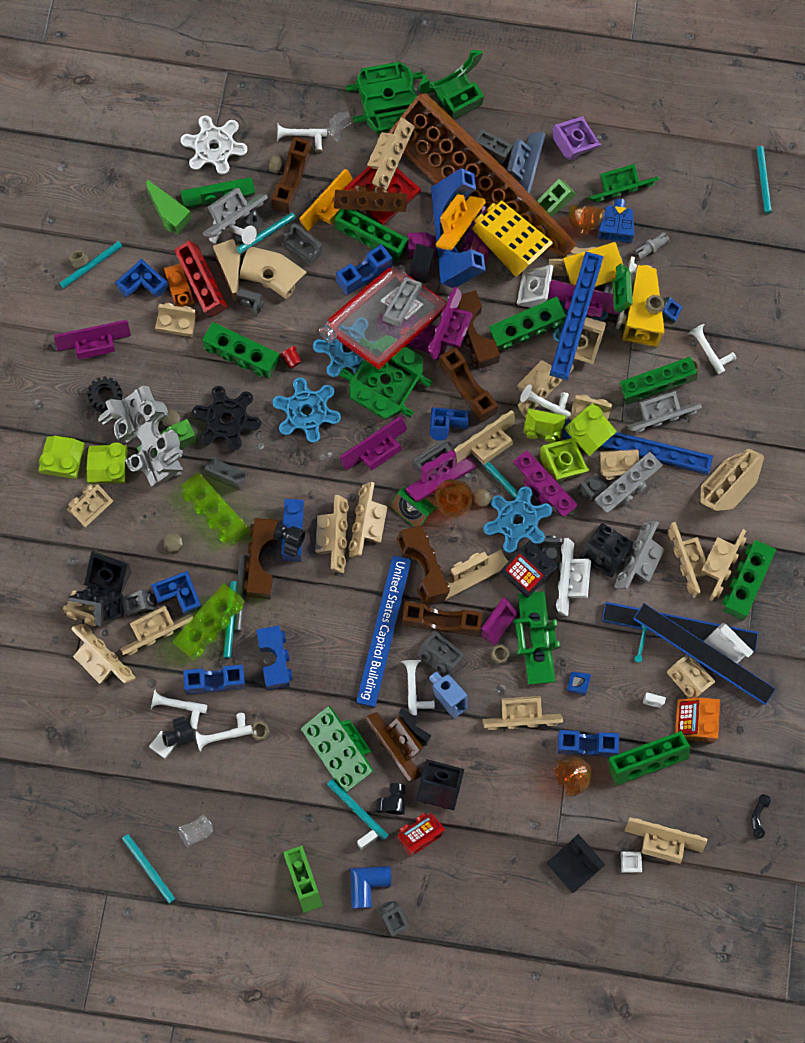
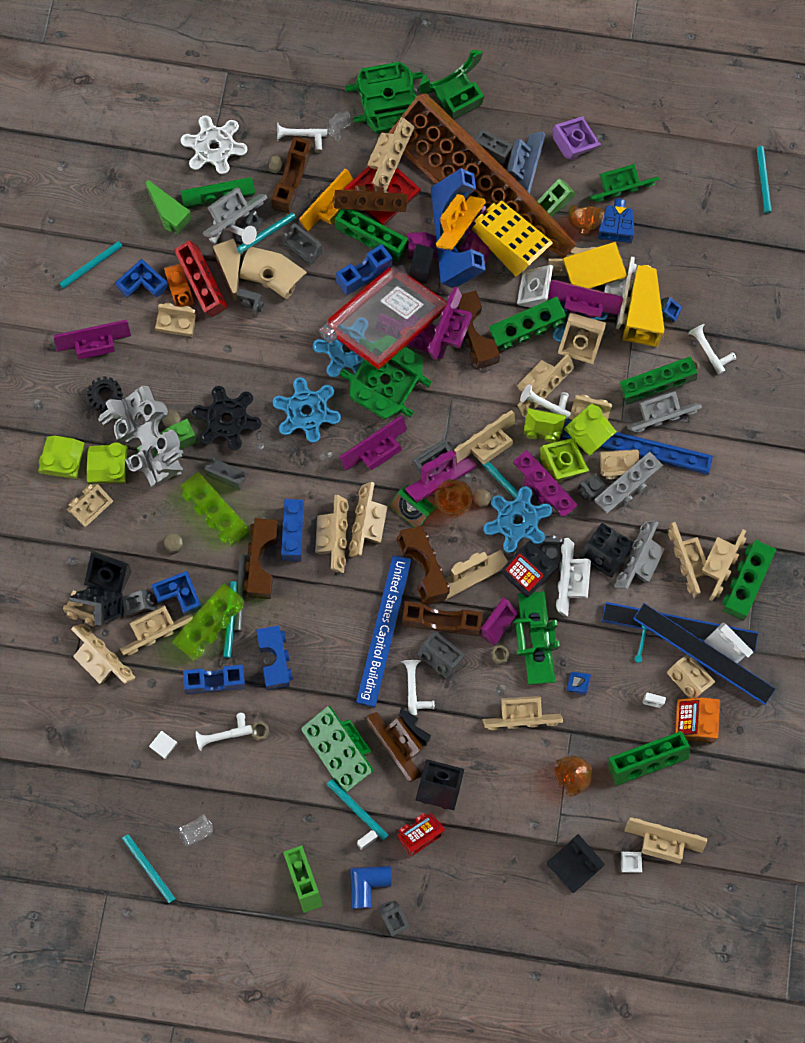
dark tan tile [69,251,89,267] -> none
white piece [151,689,207,730] -> none
black piece [162,716,195,747] -> none
green brick [202,322,280,379] -> none
black piece [273,523,306,558] -> none
red piece [279,346,302,369] -> none
black piece [375,783,406,815] -> none
light grey tile [383,277,422,327] -> none
medium blue torso [429,672,469,719] -> none
blue brick [430,407,469,441] -> none
reddish brown arch [439,347,498,423] -> none
blue tile [549,252,603,381] -> none
blue arch [556,730,619,757] -> none
green hinge [612,263,633,313] -> none
light grey pin [633,232,670,260] -> none
dark tan tile [645,295,664,314] -> none
tan wedge [701,449,764,511] -> none
black piece [751,794,771,839] -> none

